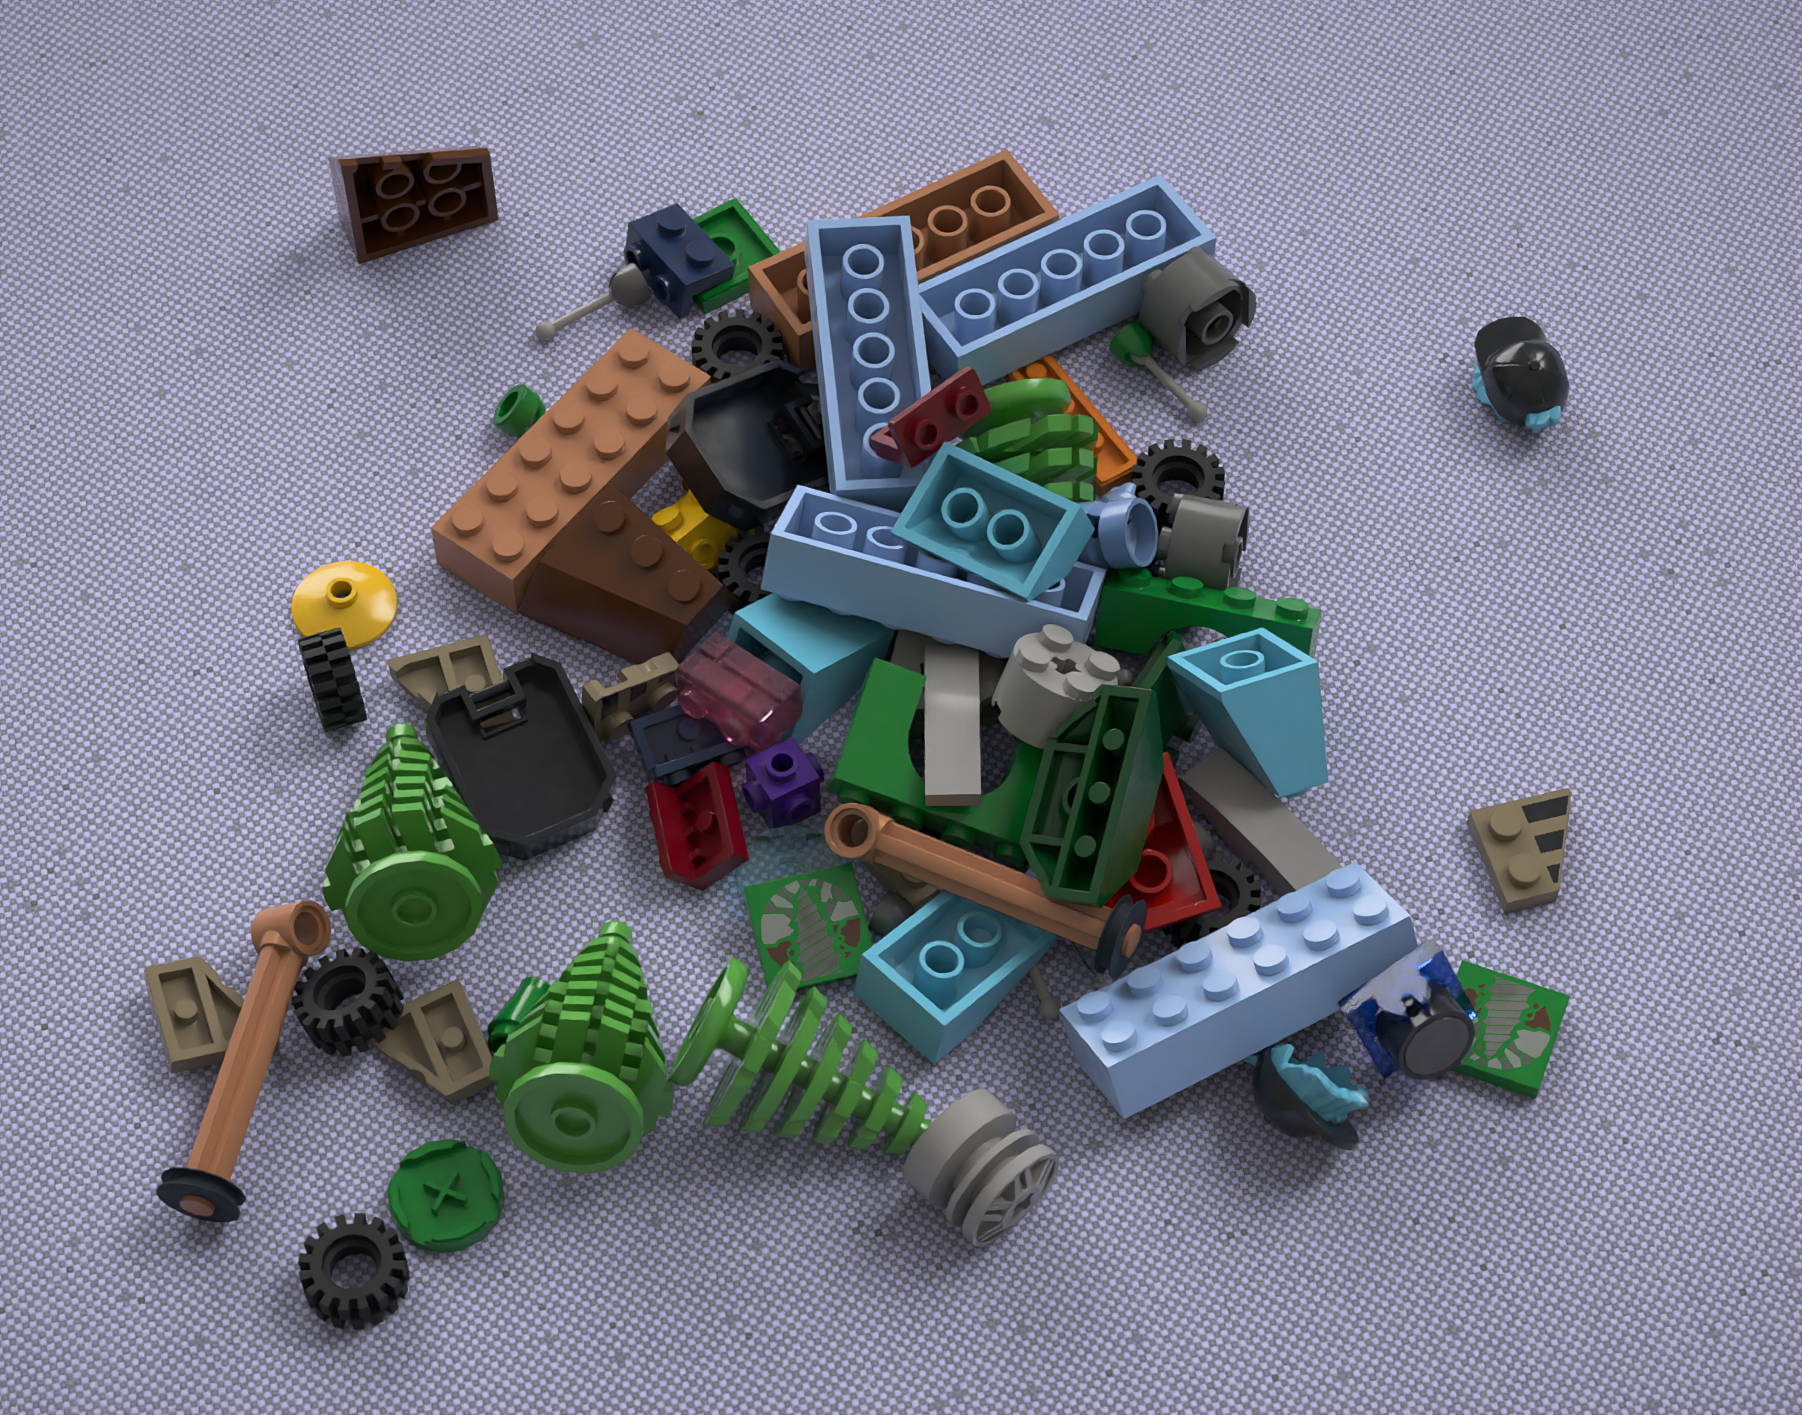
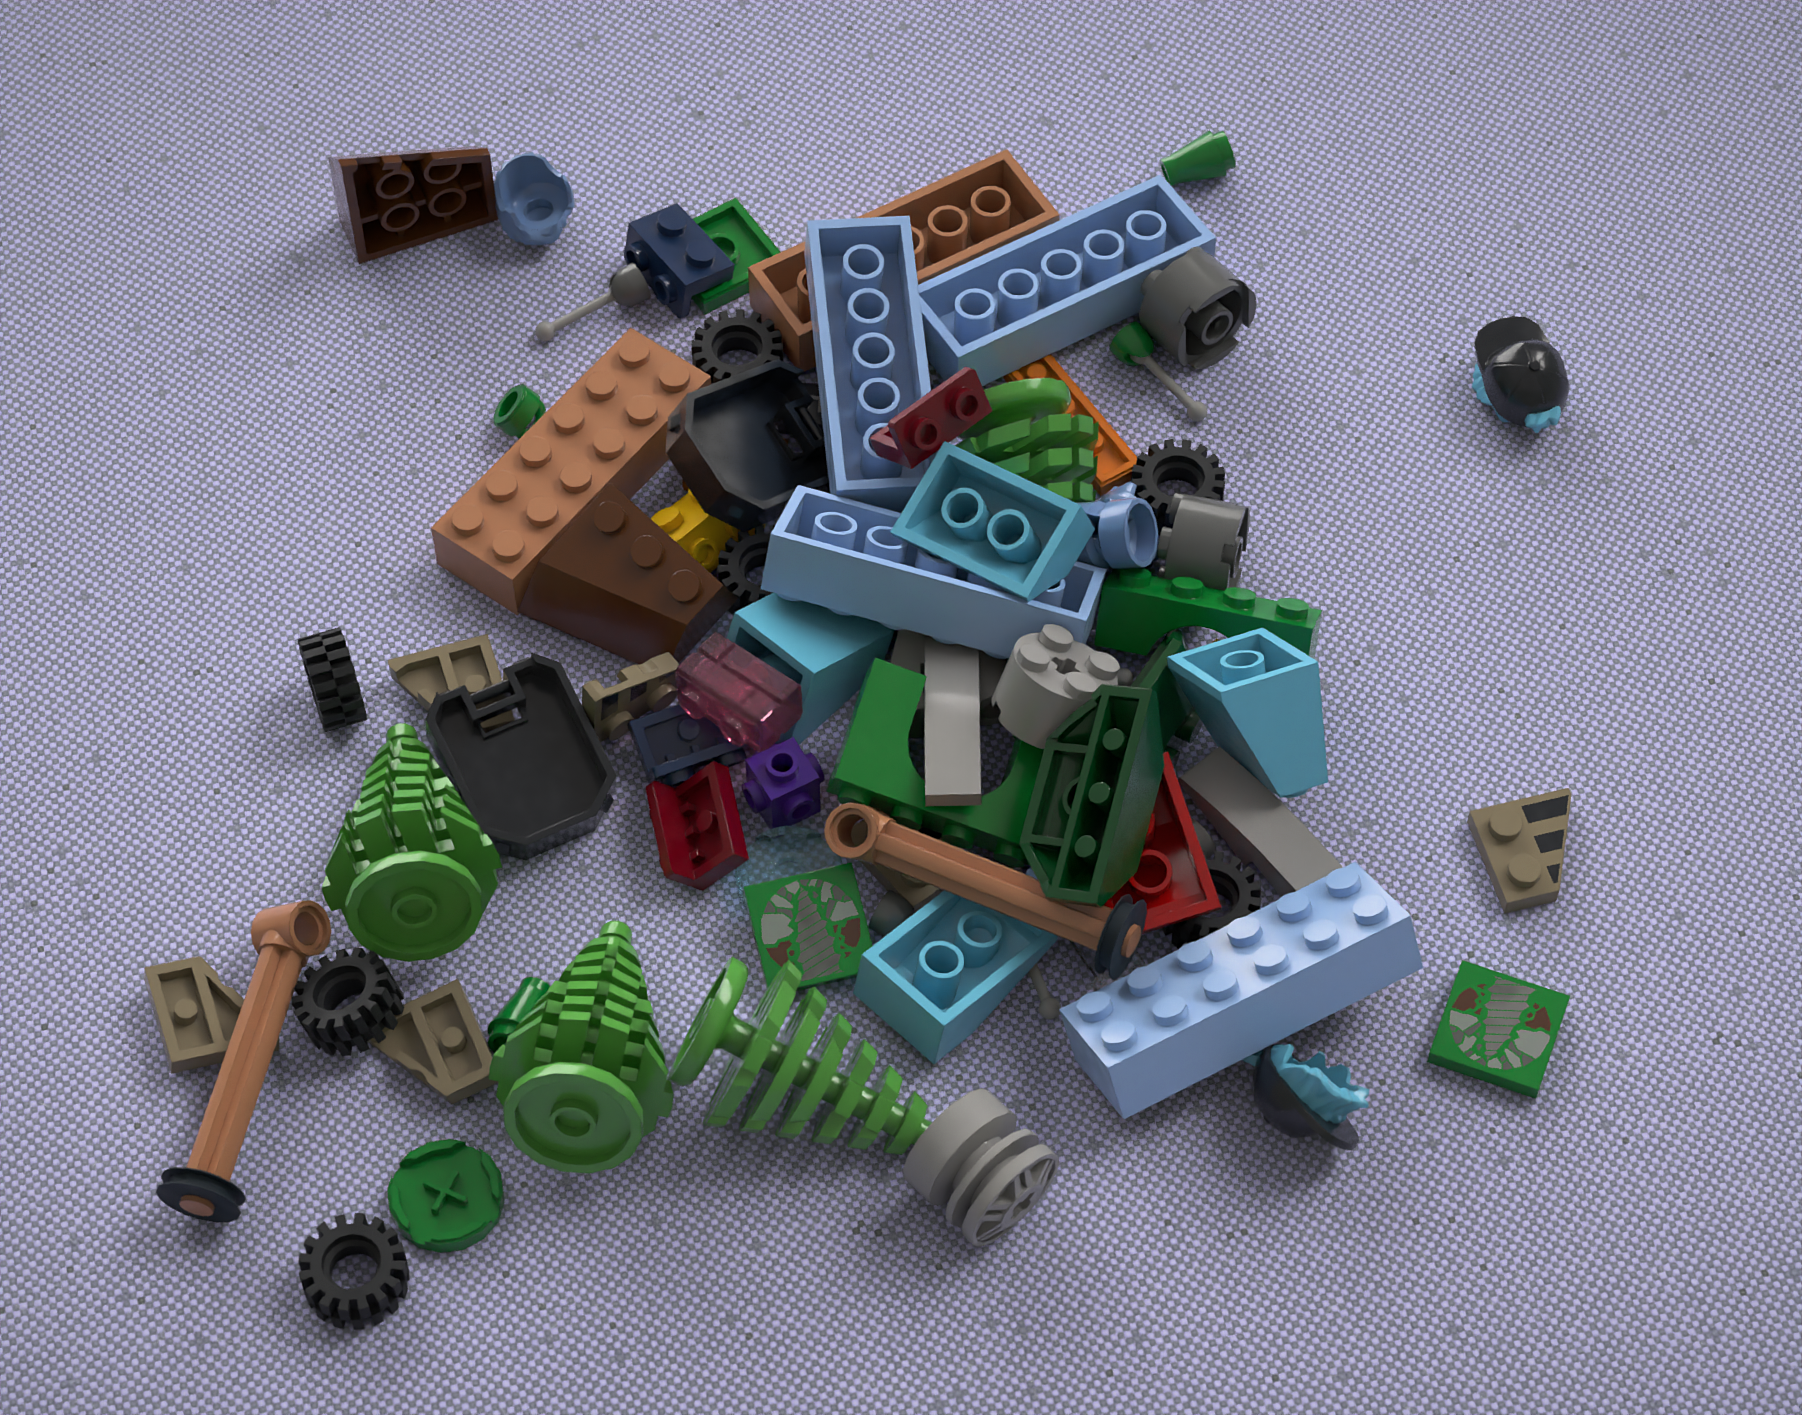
yellow dish [291,561,398,651] -> none
piece [1337,938,1478,1080] -> none
none -> medium blue hair [494,152,575,245]
none -> green cone [1160,130,1236,186]

